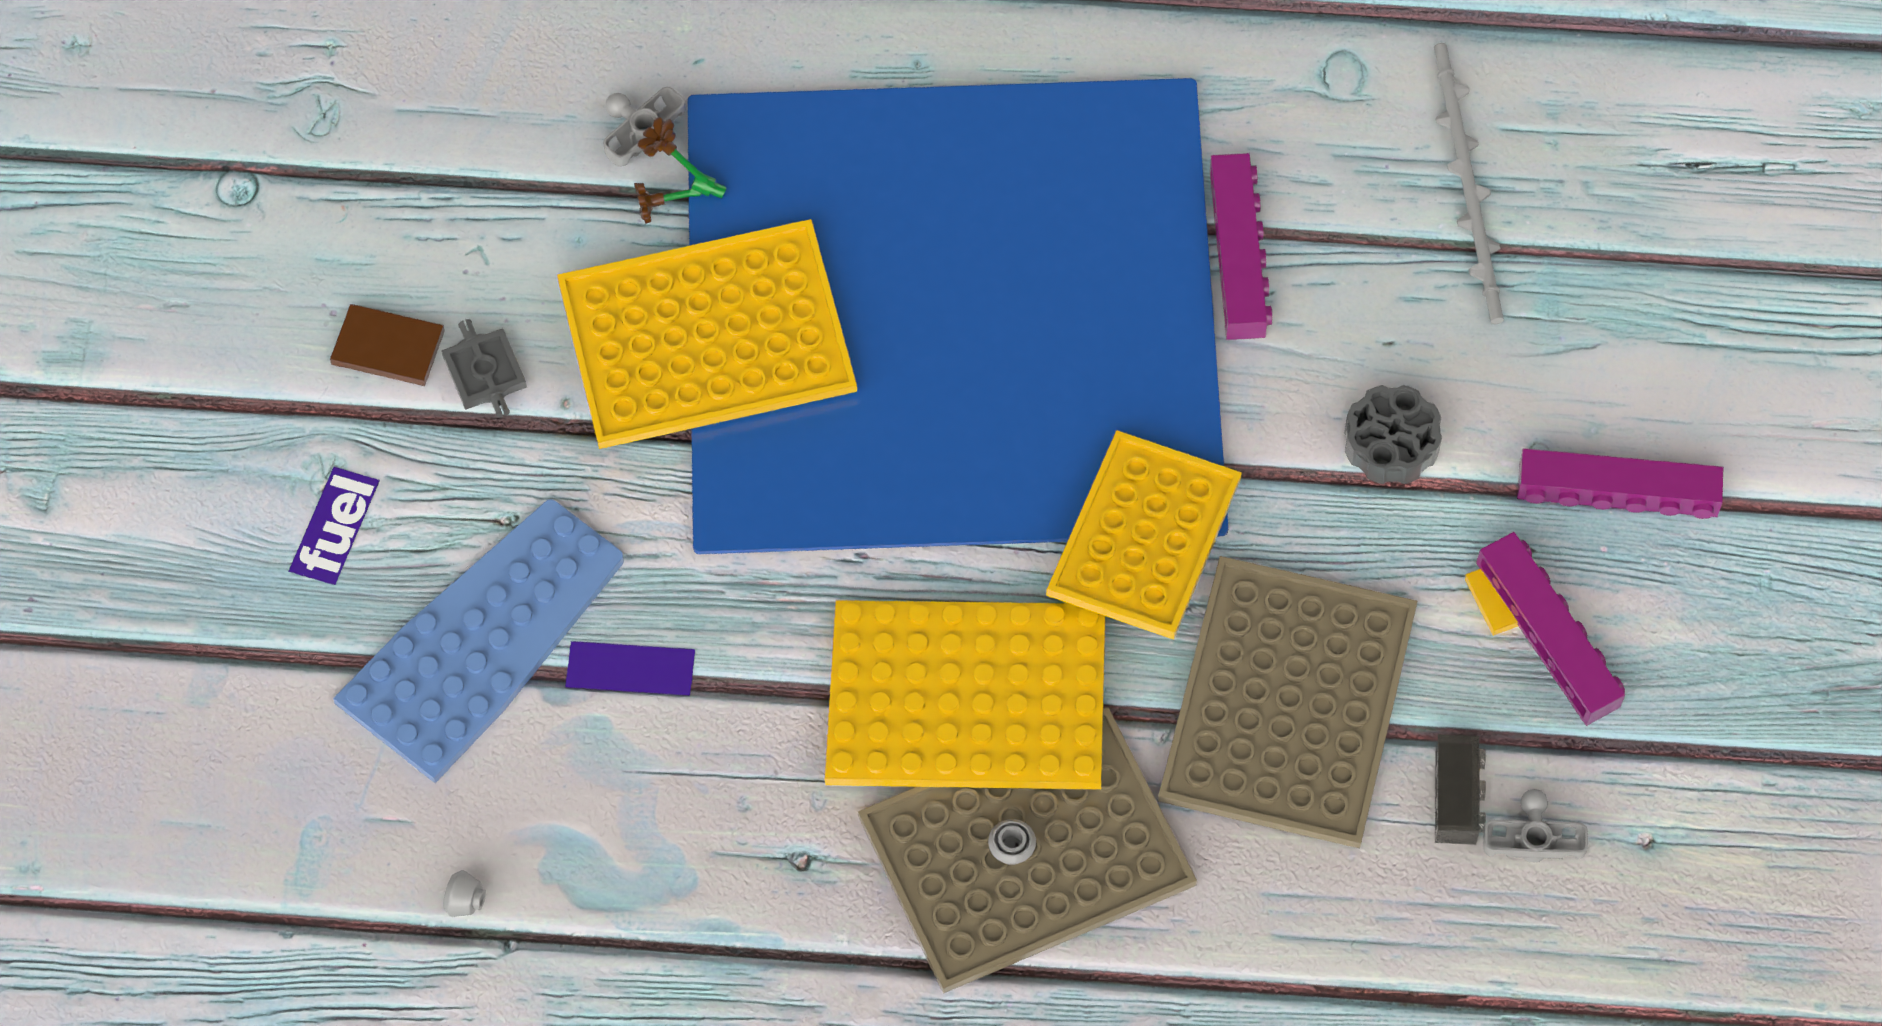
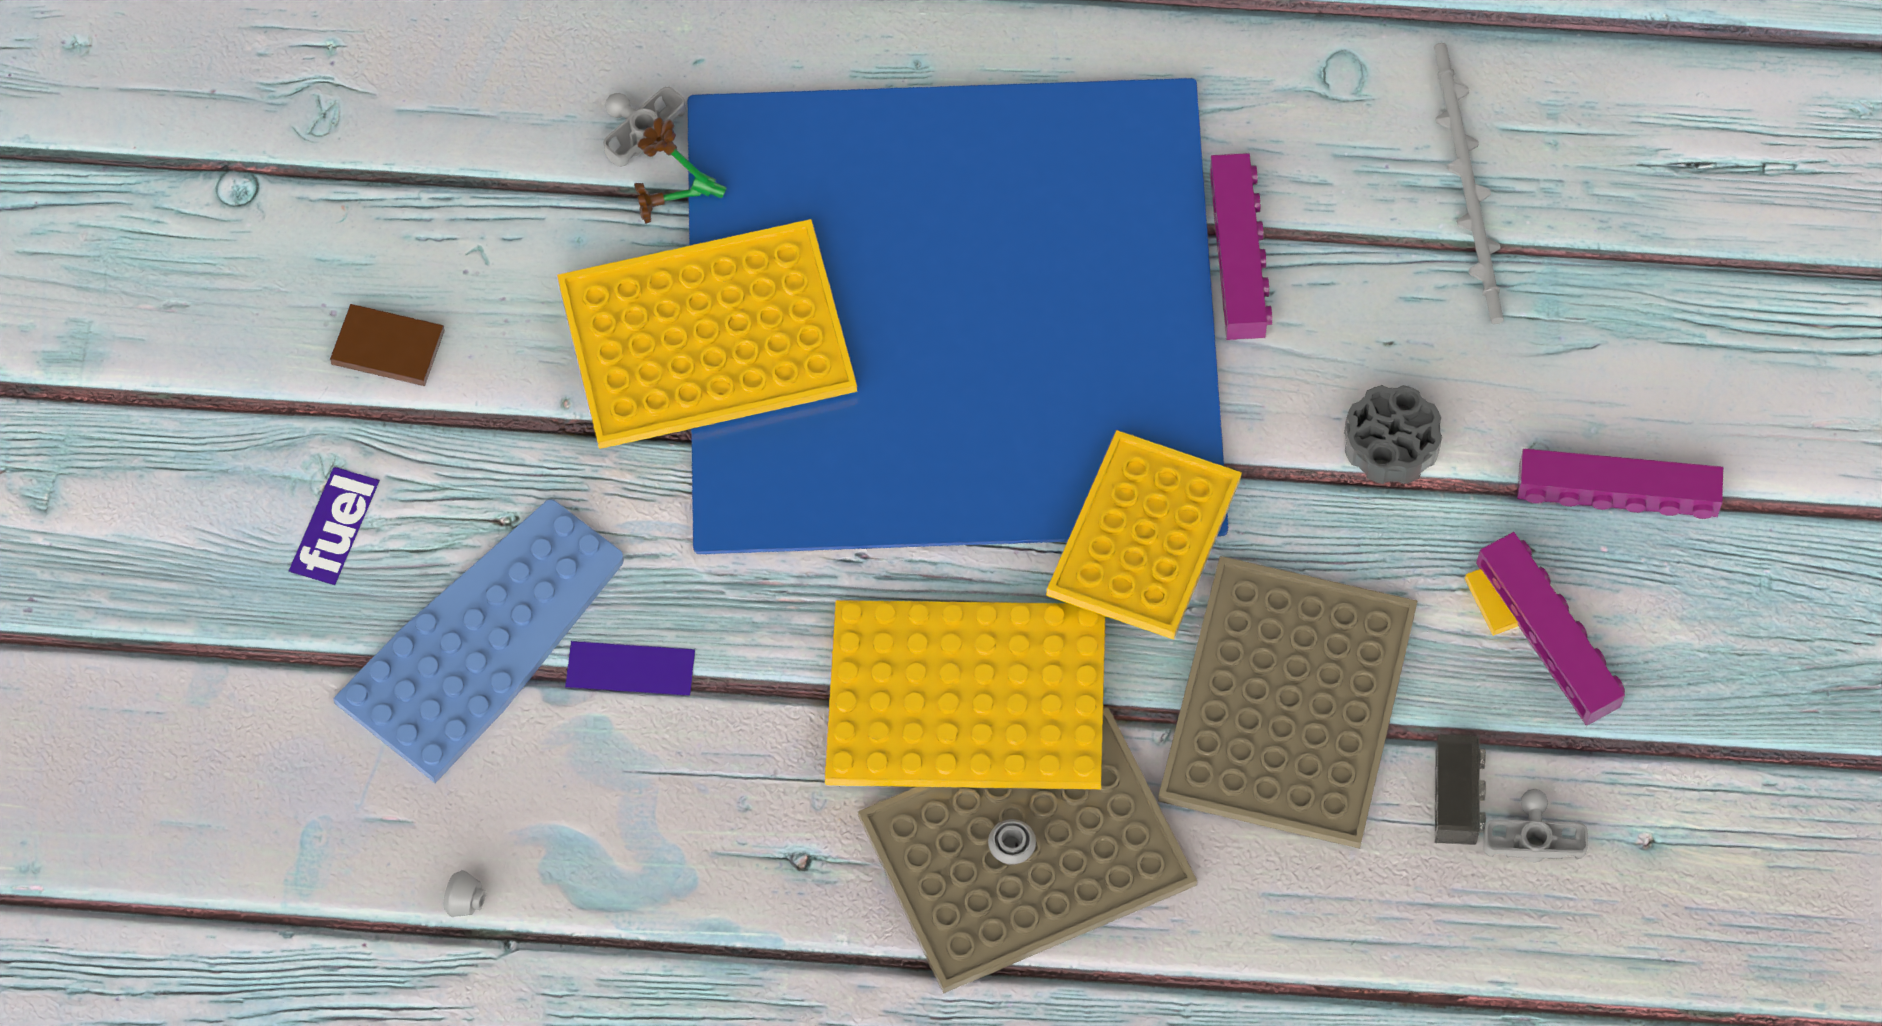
dark grey plate [441,319,527,418] -> none

